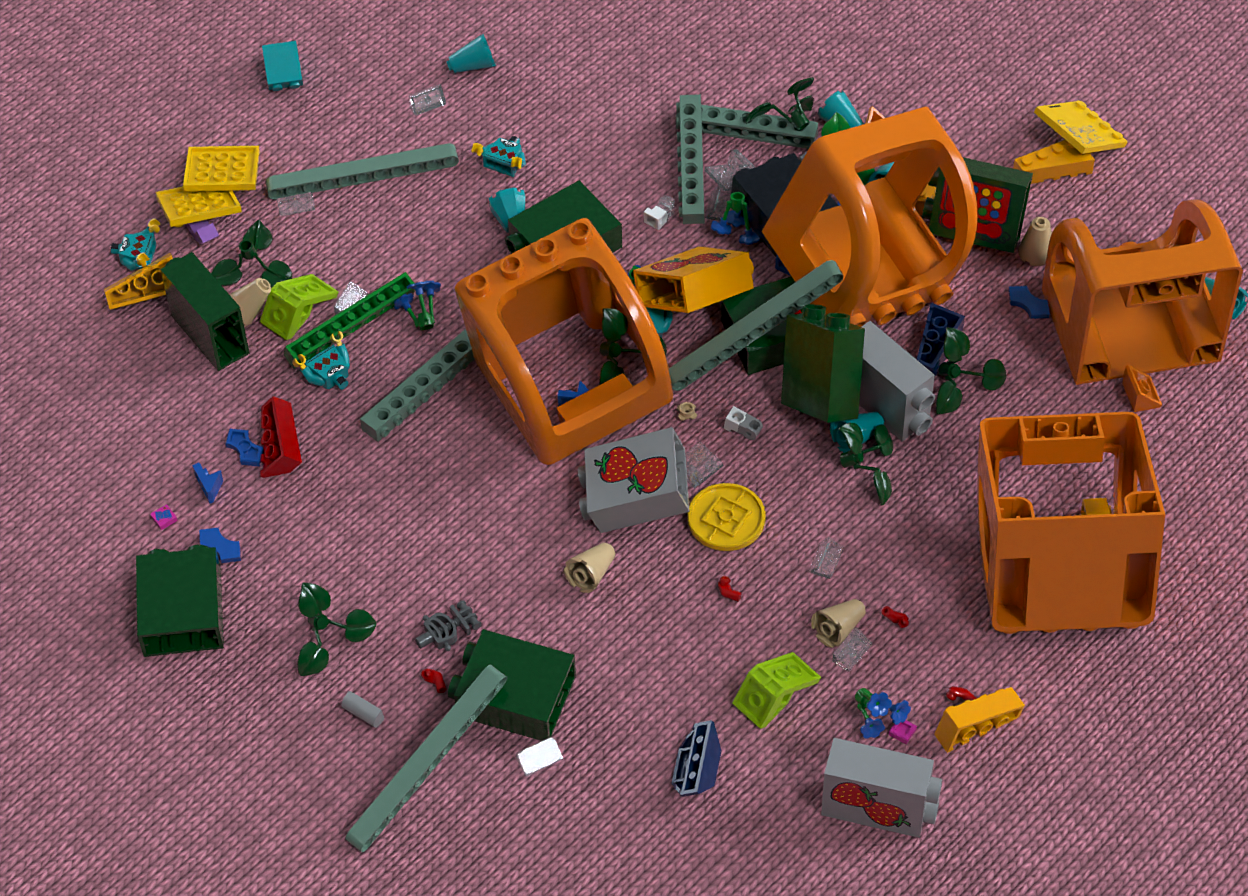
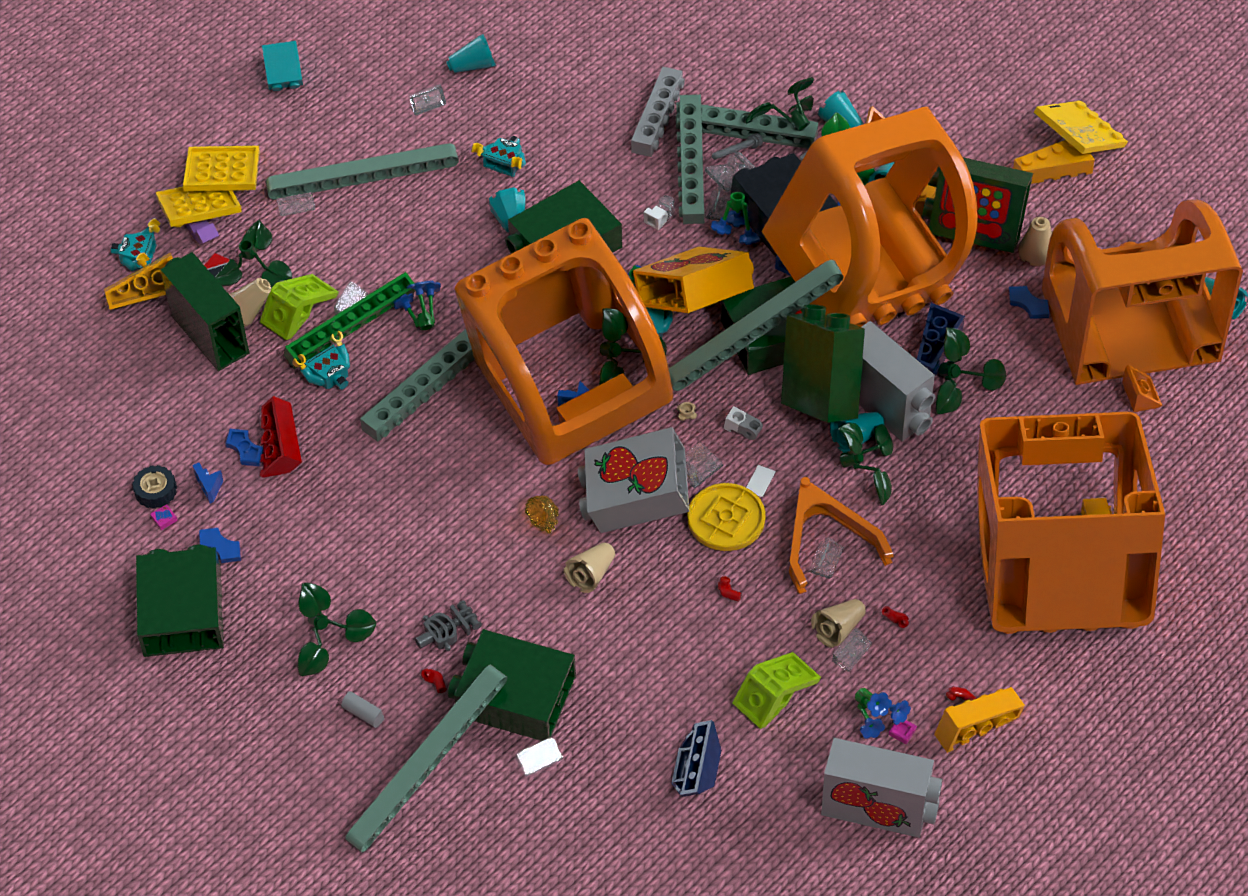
none -> black wheel [132,465,177,509]
none -> red sticker [204,253,230,277]
none -> clear yellow hair [525,495,559,534]
none -> light grey brick [631,67,685,157]
none -> dark grey piece [712,133,763,160]
none -> white sticker [746,465,775,497]
none -> orange piece [789,477,894,594]

